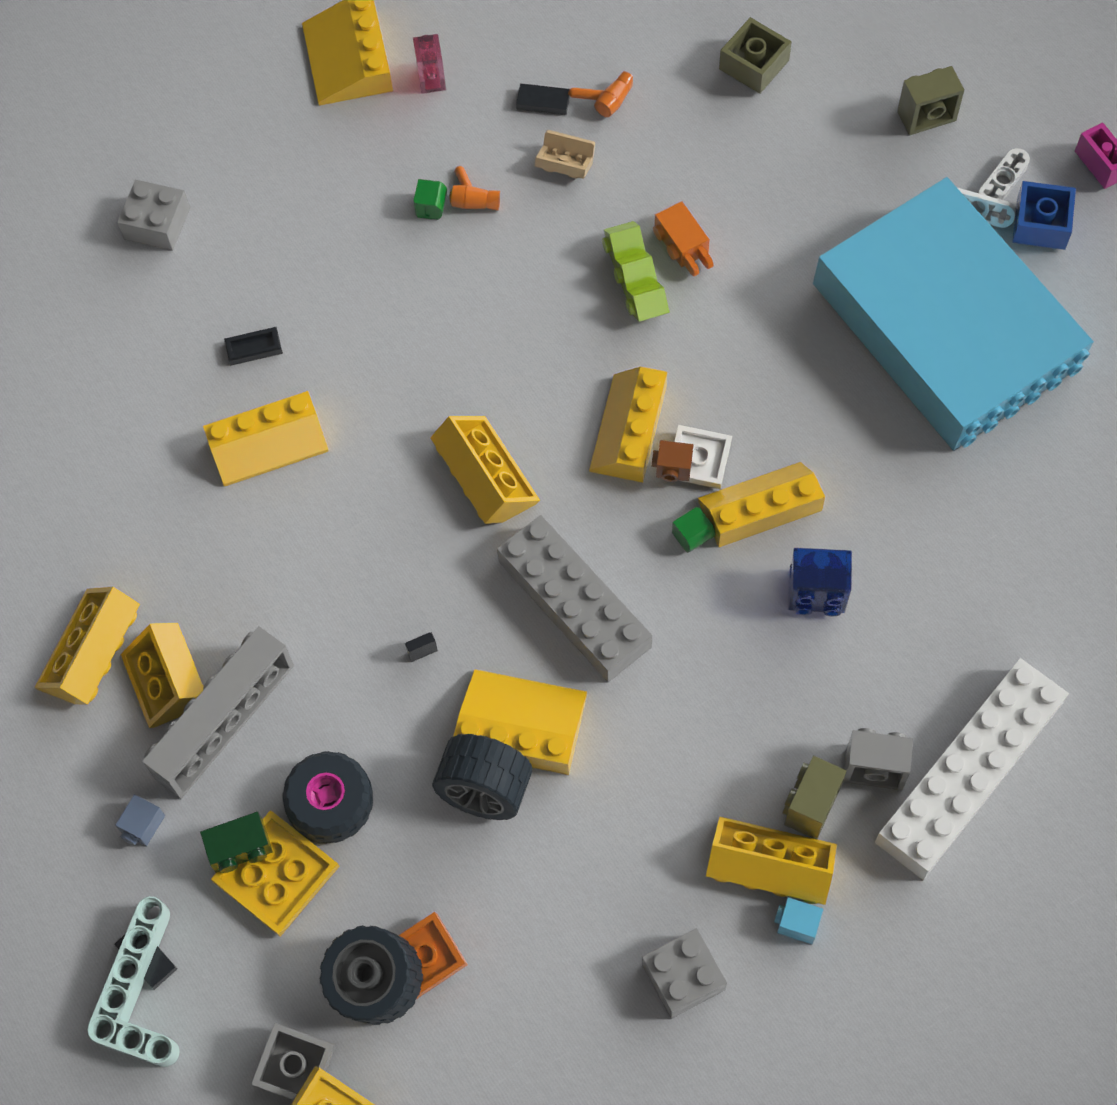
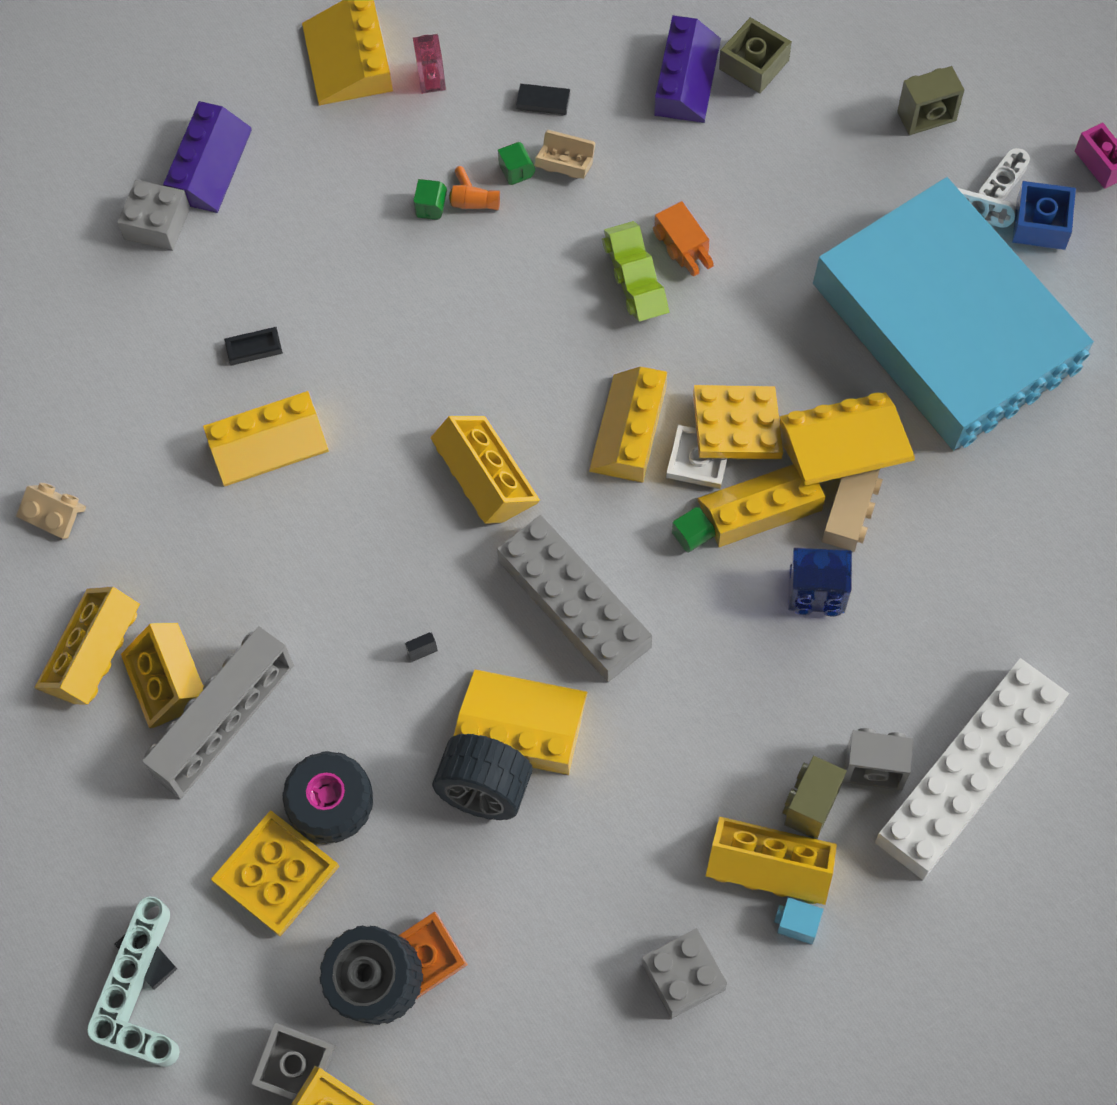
sand blue brick [115,794,165,846] -> none
dark green brick [200,811,273,873] -> none
orange piece [568,71,633,117] -> none
dark orange brick [651,440,694,482] -> none
none -> tan bracket [16,482,86,539]
none -> dark purple slope [163,101,252,213]
none -> green piece [498,142,535,185]
none -> dark purple slope [654,15,721,123]
none -> yellow plate [693,385,783,459]
none -> yellow slope [779,392,915,485]
none -> tan brick [822,469,883,552]

